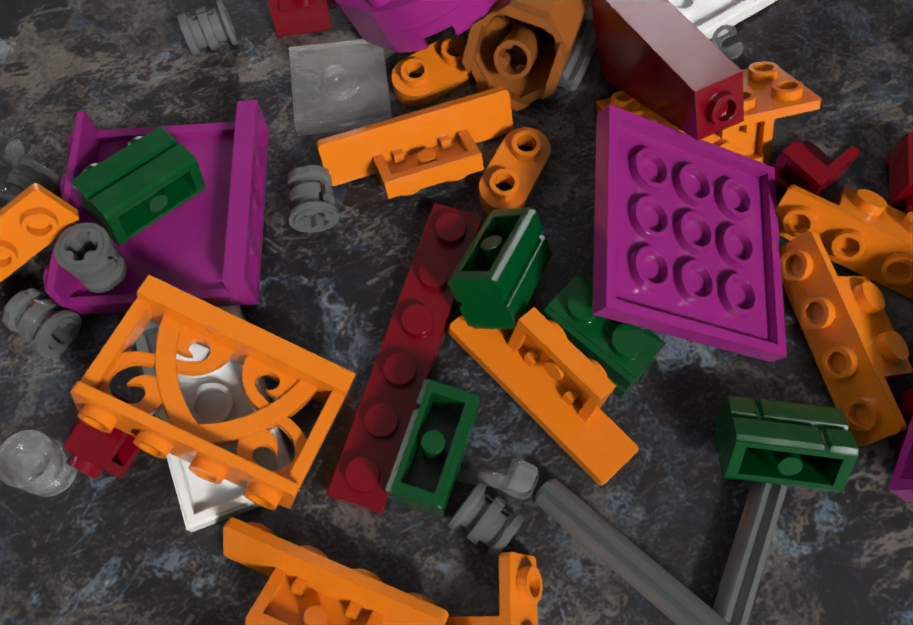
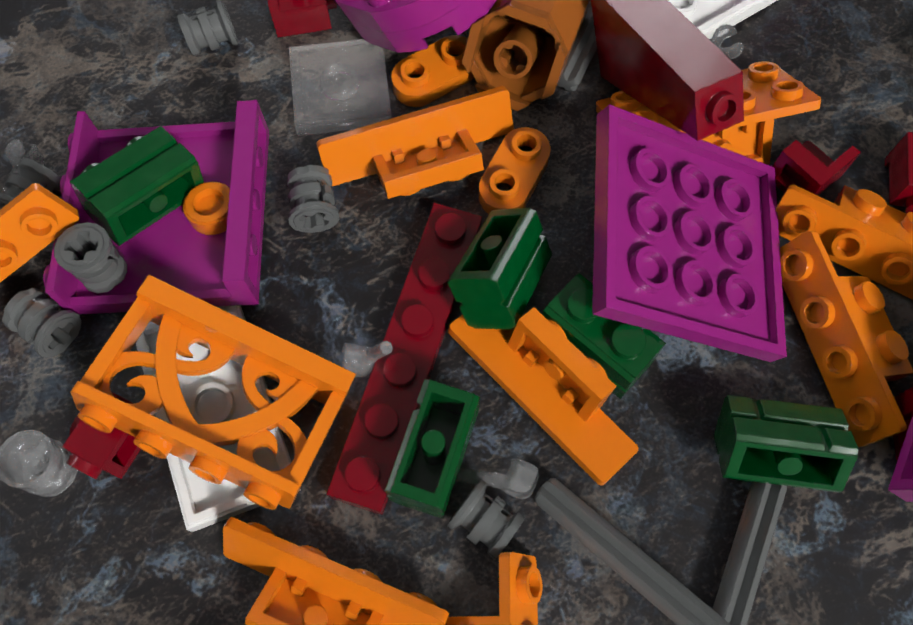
none -> orange tile [183,182,230,235]
none -> clear hand [341,341,393,379]

